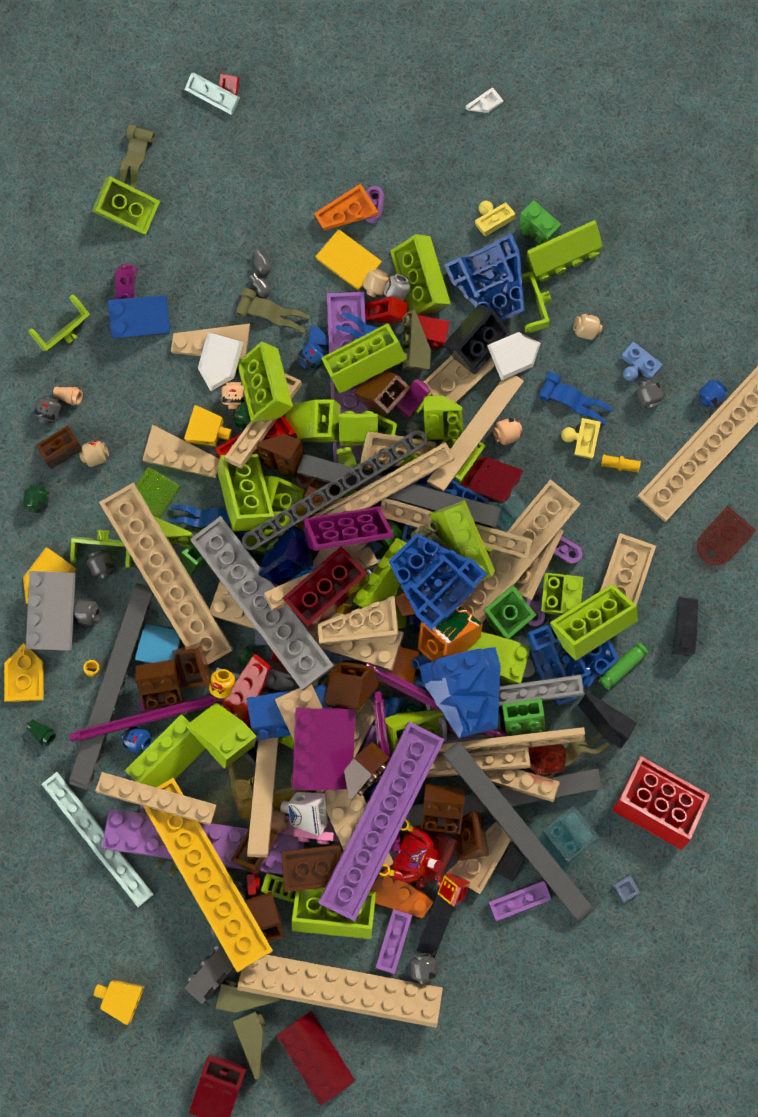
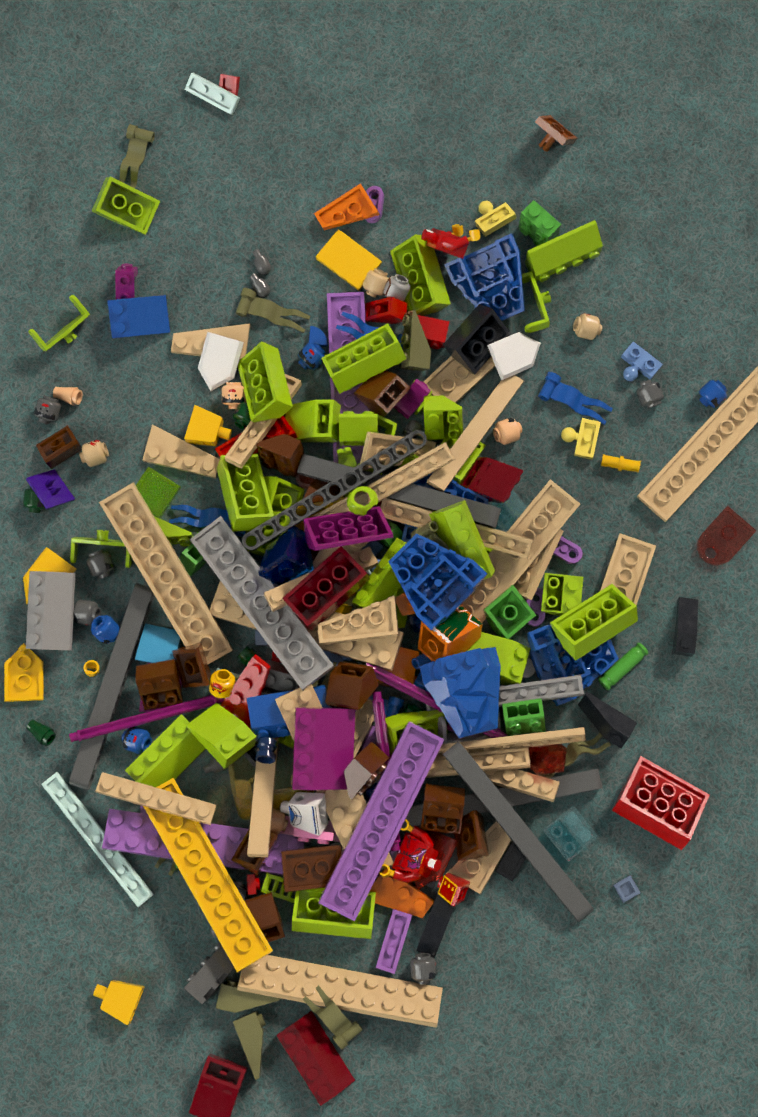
white tile [466,87,503,113] -> none
medium lavender plate [489,881,552,921] -> none
none -> dark purple piece [26,469,75,510]
none -> blue head [91,615,120,644]
none -> dark blue wheel [256,737,278,764]
none -> olive flag [303,985,363,1050]
none -> lime piece [347,486,378,515]
none -> red torso [421,224,480,259]
none -> dark orange tile [535,115,577,152]

